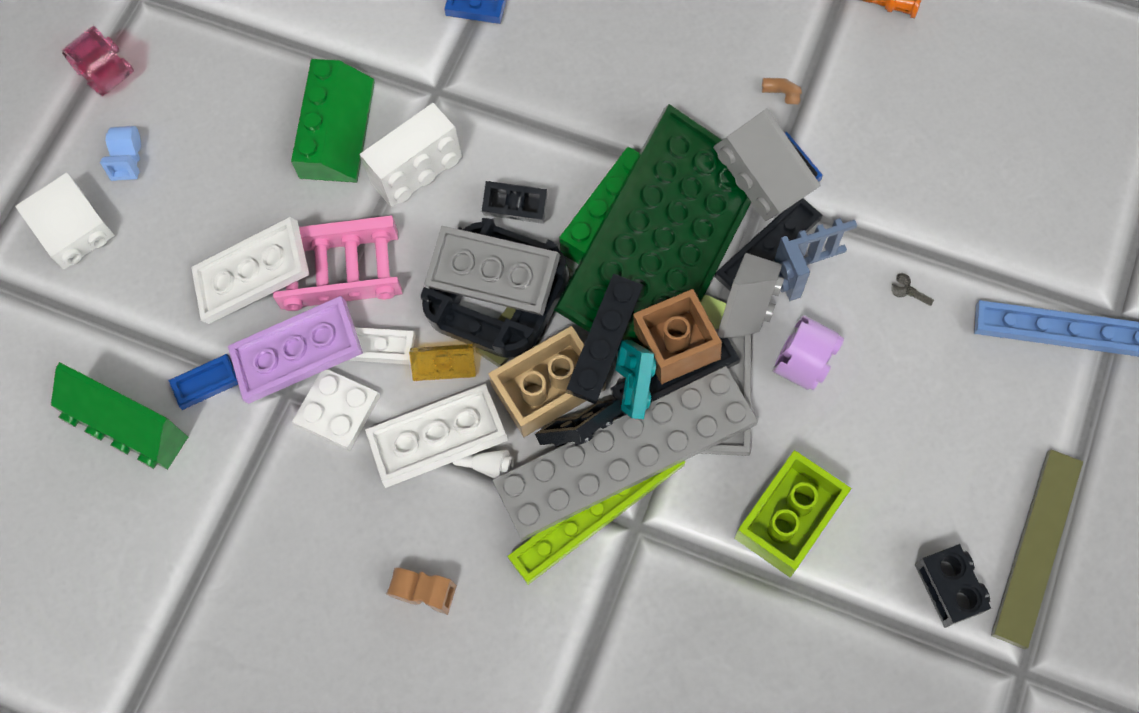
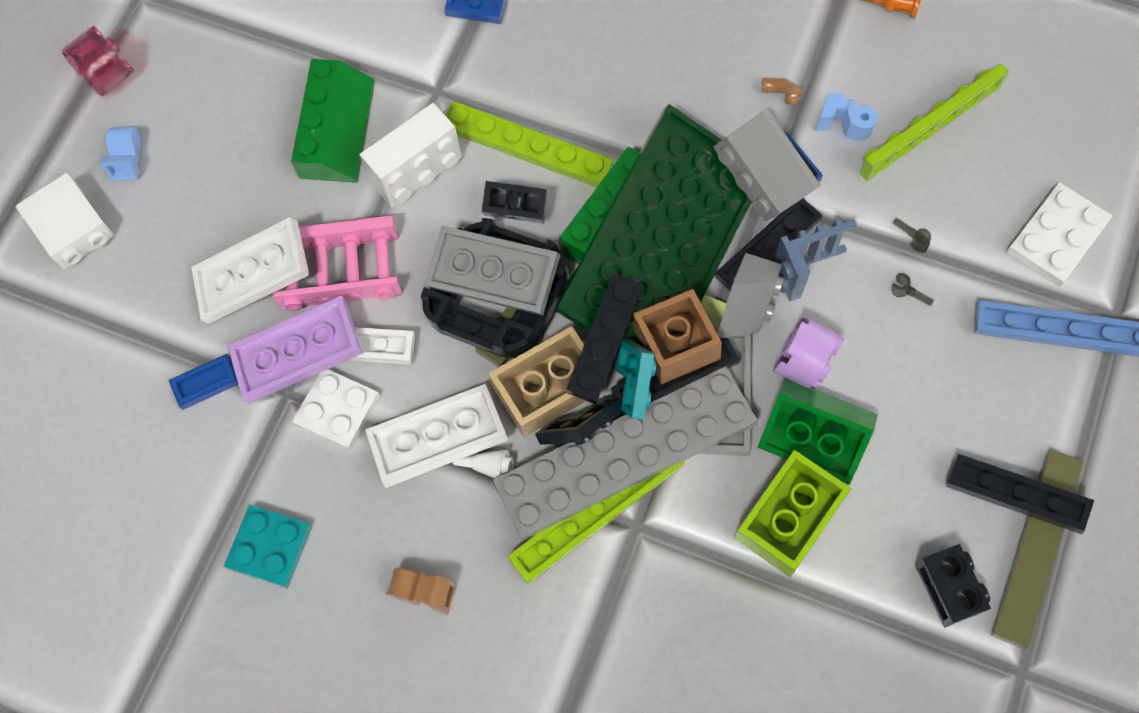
green slope [51,362,189,470] -> none
clear yellow plate [409,344,476,381] -> none
none -> teal plate [223,504,312,589]
none -> lime plate [445,101,614,188]
none -> green slope [757,378,878,485]
none -> light blue leg [815,92,878,140]
none -> lime plate [860,64,1009,181]
none -> clear smoke hand [893,218,931,253]
none -> black plate [947,454,1094,535]
none -> white plate [1007,182,1112,287]

